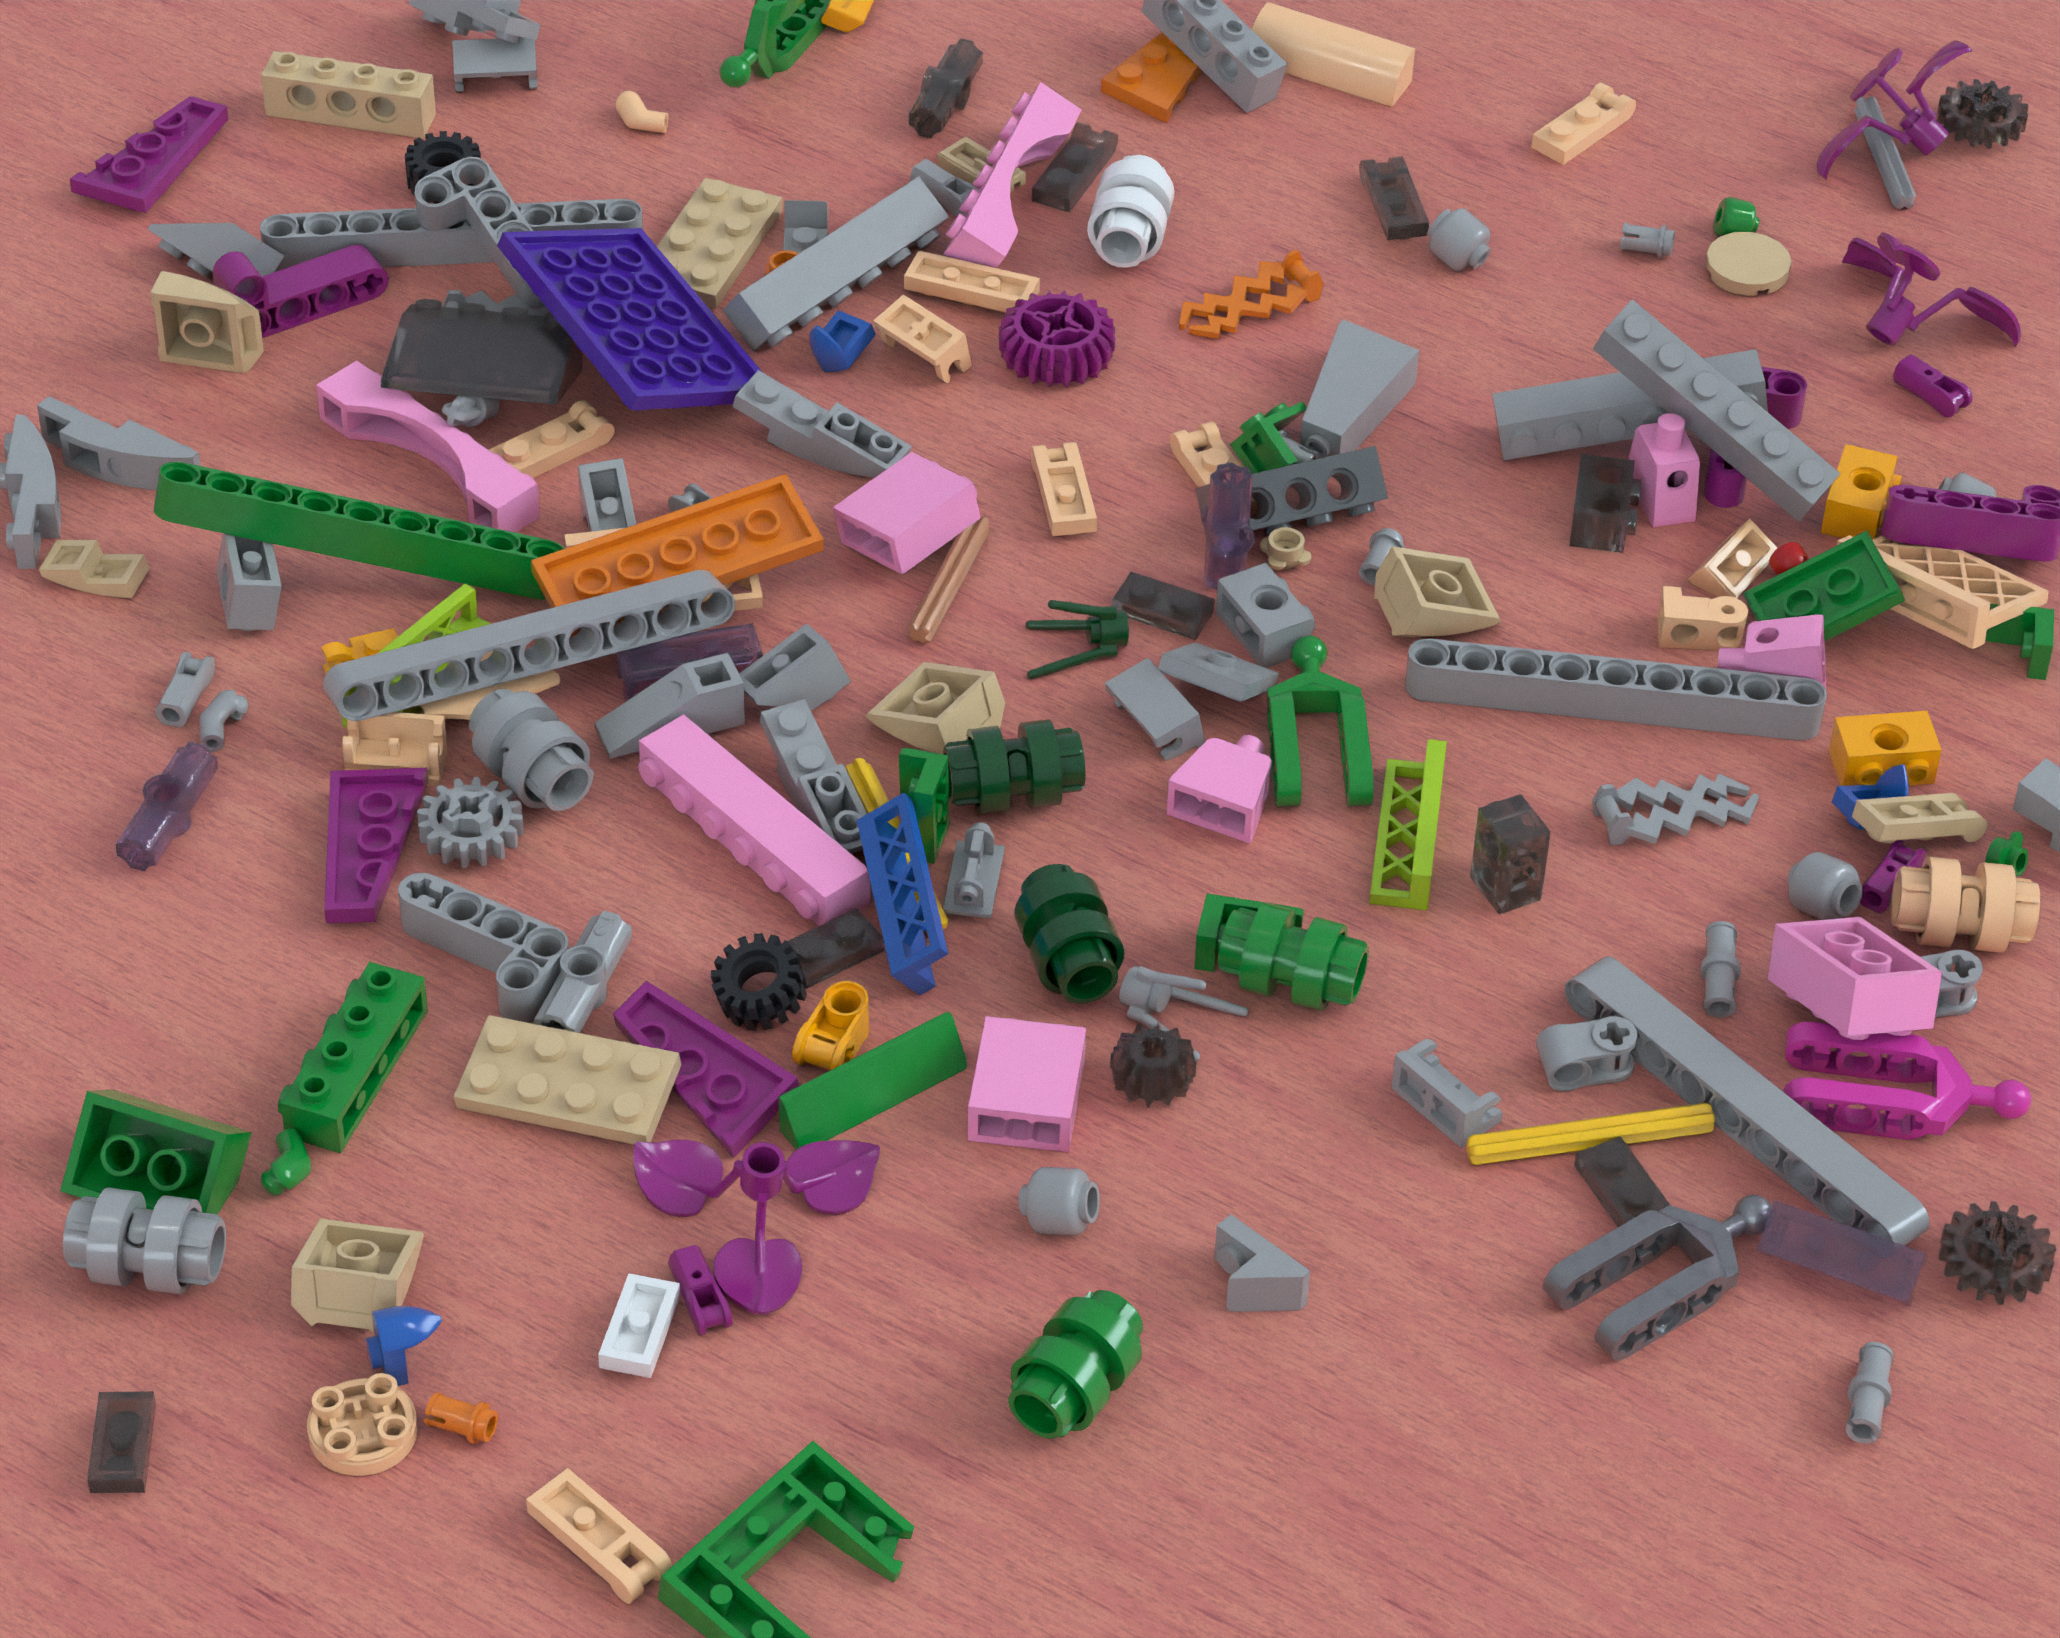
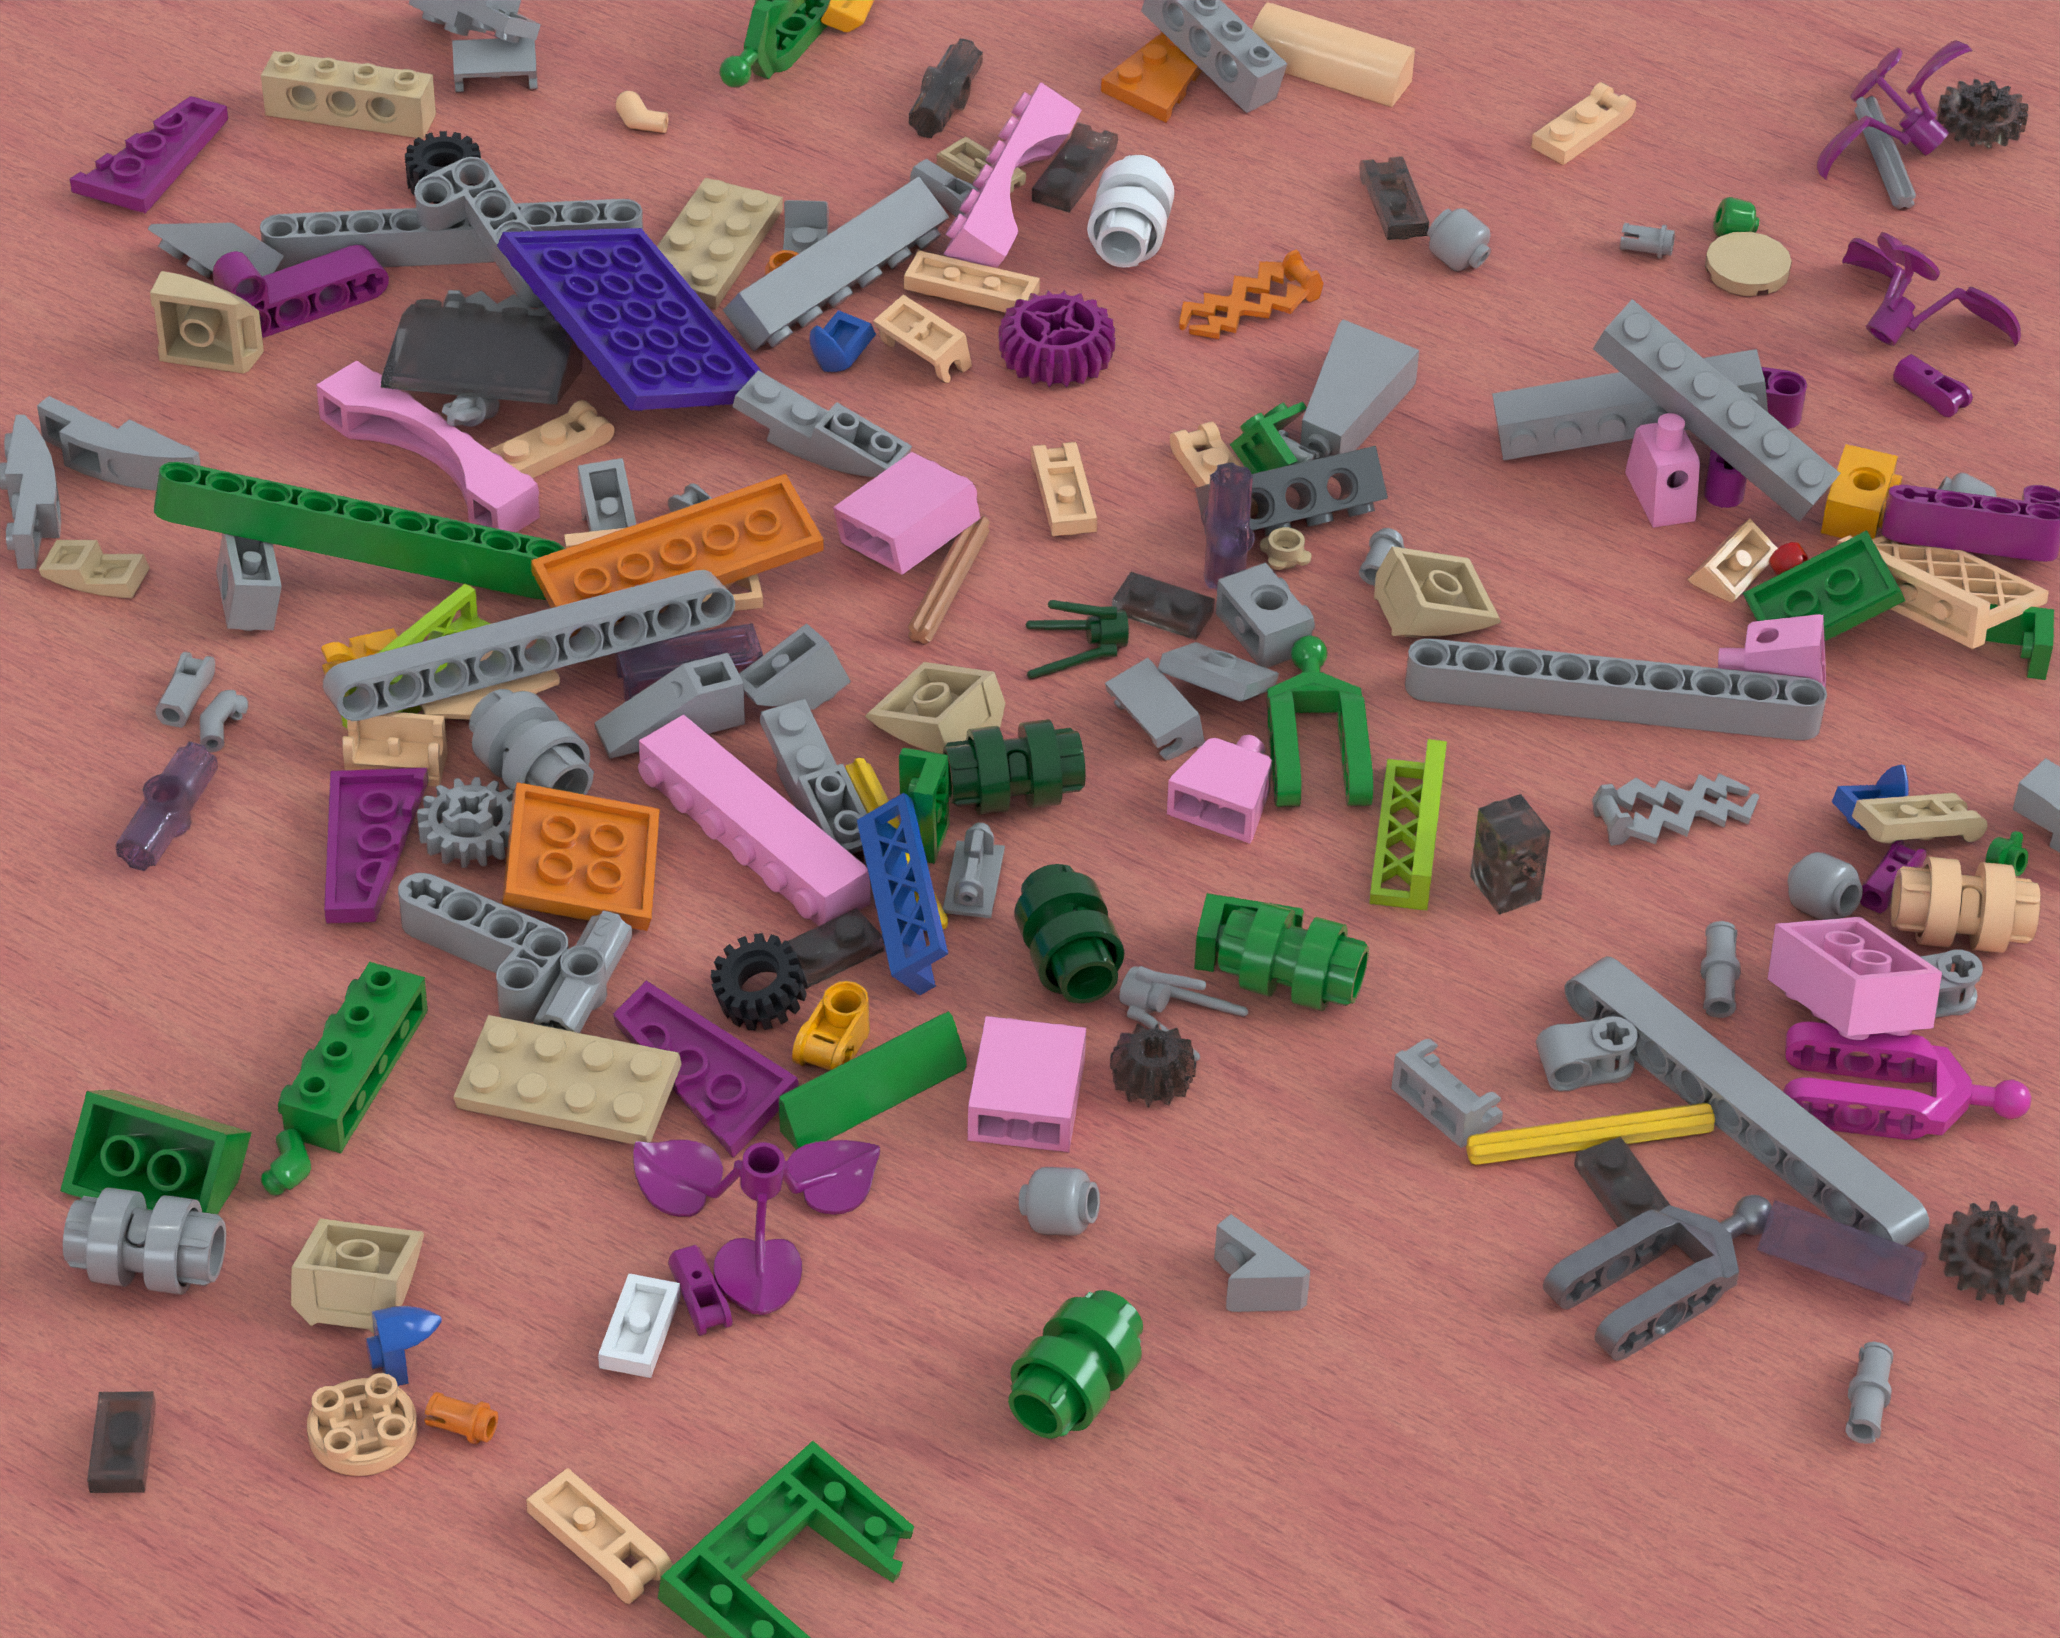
clear smoke brick [1569,454,1641,553] -> none
light nougat leg [1657,586,1748,650] -> none
light orange brick [1829,710,1942,786] -> none
none -> orange plate [502,782,660,931]

